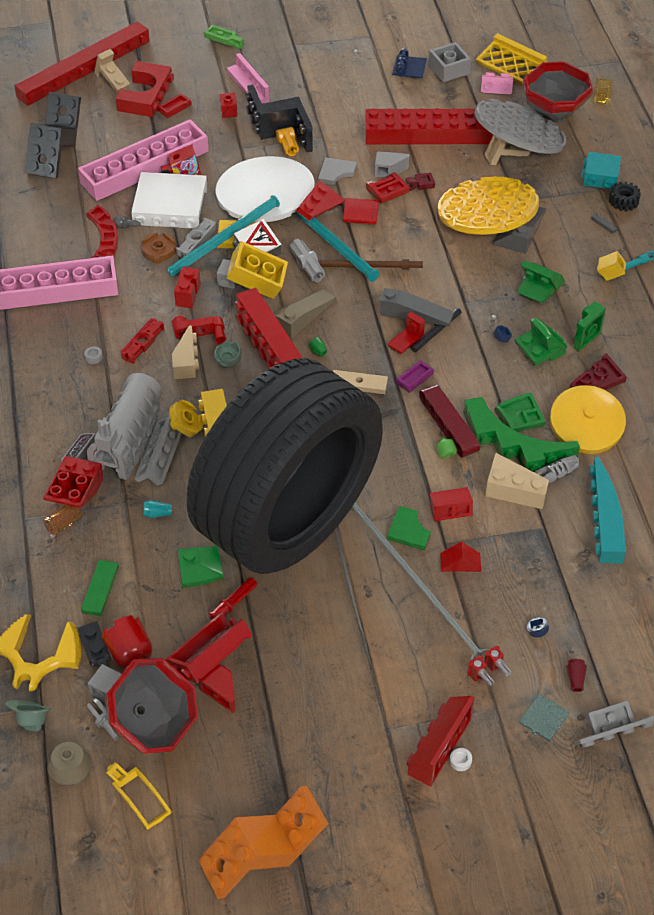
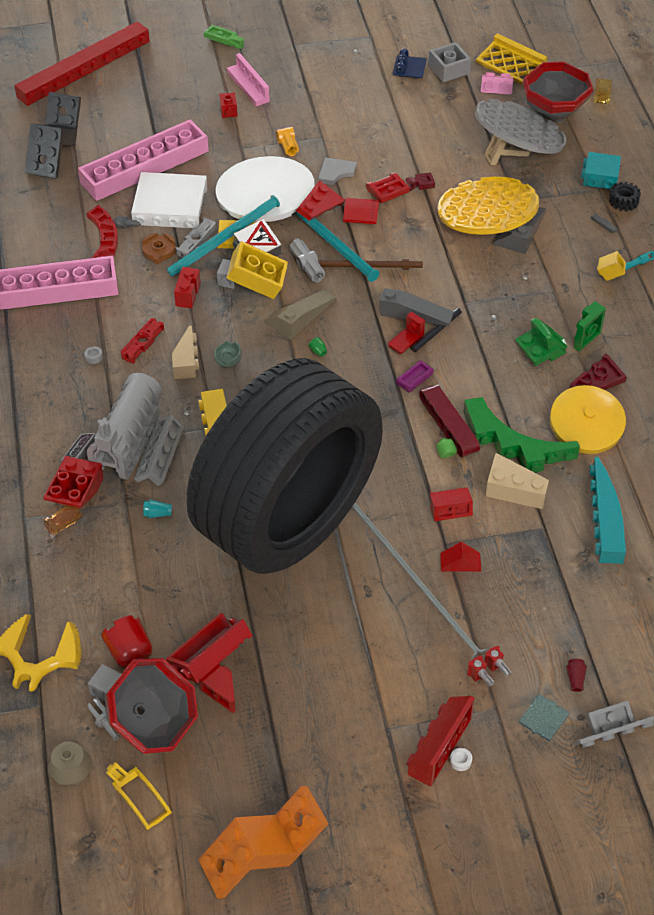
sand green piece [5,700,51,732] -> none
black hinge [77,621,111,669] -> none
green tile [81,560,119,617] -> none
tan bracket [94,49,130,93] -> none
red arch [116,61,174,117] -> none
red tile [158,93,192,118] -> none
red torso [161,144,201,175] -> none
yellow plate [169,400,203,438] -> none
red beam [171,315,227,344] -> none
green plate [178,546,223,588] -> none
red axle [208,577,258,620] -> none
red brick [235,287,303,369] -> none
black bracket [245,84,313,152] -> none
tan tile [333,370,388,394] -> none
red brick [365,108,494,145] -> none
light grey slope [375,151,409,178] -> none
green tile [387,506,431,551] -> none
dark blue tile [493,325,512,342] -> none
green plate [494,393,546,432] -> none
green piece [518,260,565,303] -> none
dark blue tile [527,617,549,637] -> none
light grey hinge [534,455,579,484] -> none

